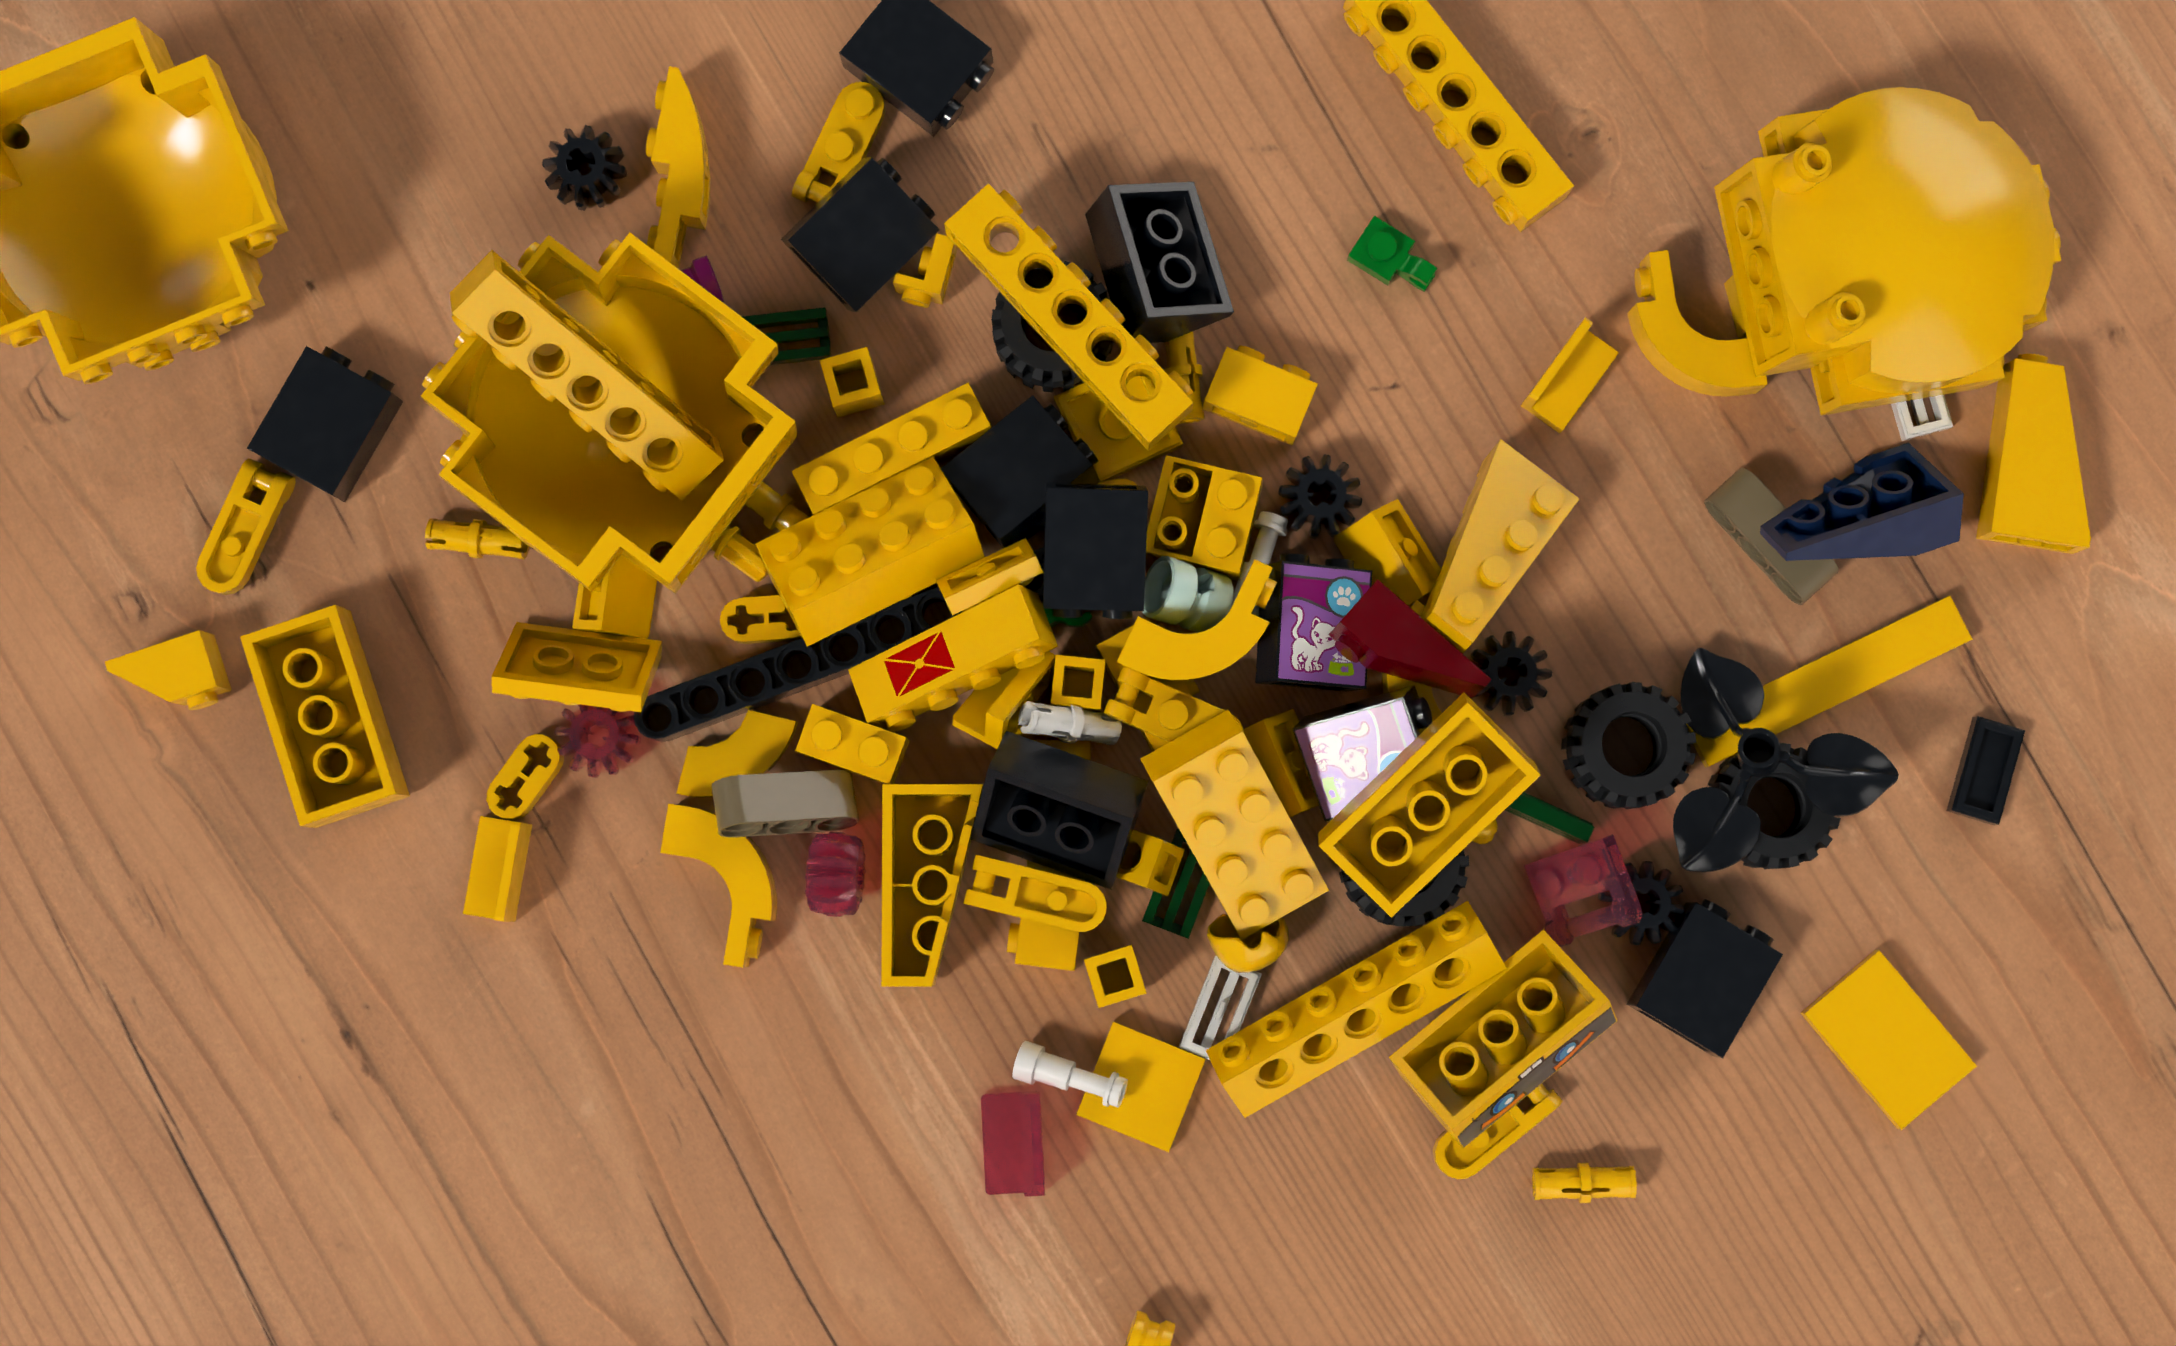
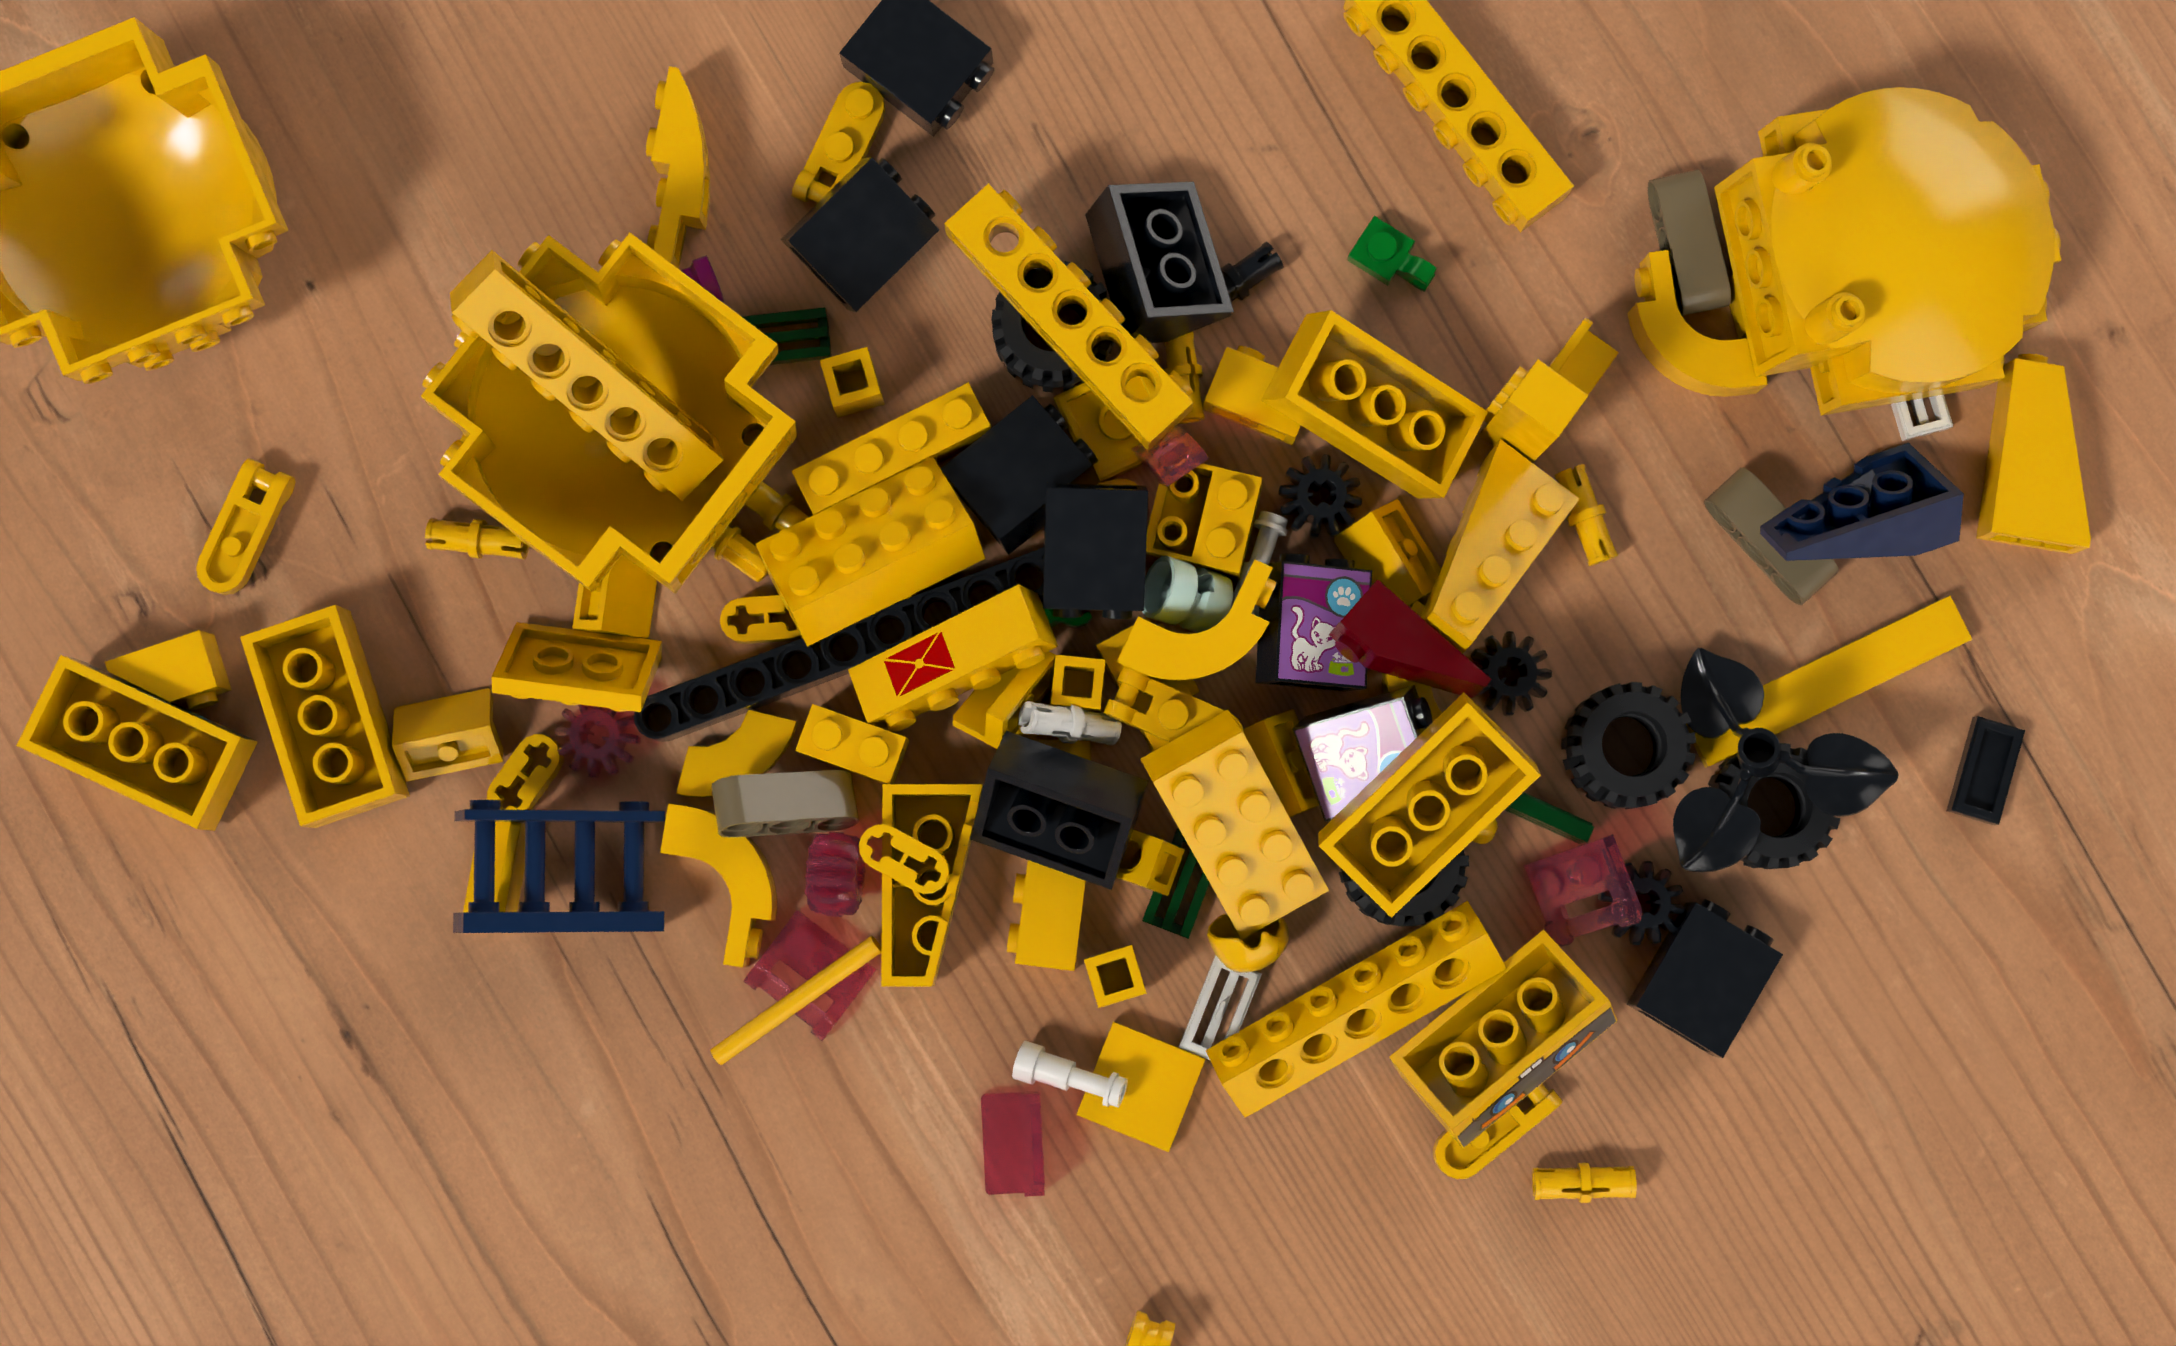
black brick [247,346,403,502] -> none
black gear [542,125,627,211] -> none
yellow bracket [893,233,958,308] -> none
yellow plate [936,538,1044,615] -> none
yellow plate [963,855,1107,932] -> none
yellow tile [1800,950,1977,1130] -> none
none -> yellow brick [16,655,258,831]
none -> yellow panel [392,688,504,782]
none -> dark blue fence [453,800,665,933]
none -> yellow bar [710,935,881,1065]
none -> clear pink plate [743,910,877,1042]
none -> yellow beam [859,824,950,894]
none -> slope [1132,424,1209,487]
none -> black pin [1221,241,1284,302]
none -> yellow brick [1261,310,1488,499]
none -> yellow brick [1479,359,1589,463]
none -> yellow pin [1554,464,1619,567]
none -> dark tan beam [1647,170,1731,316]

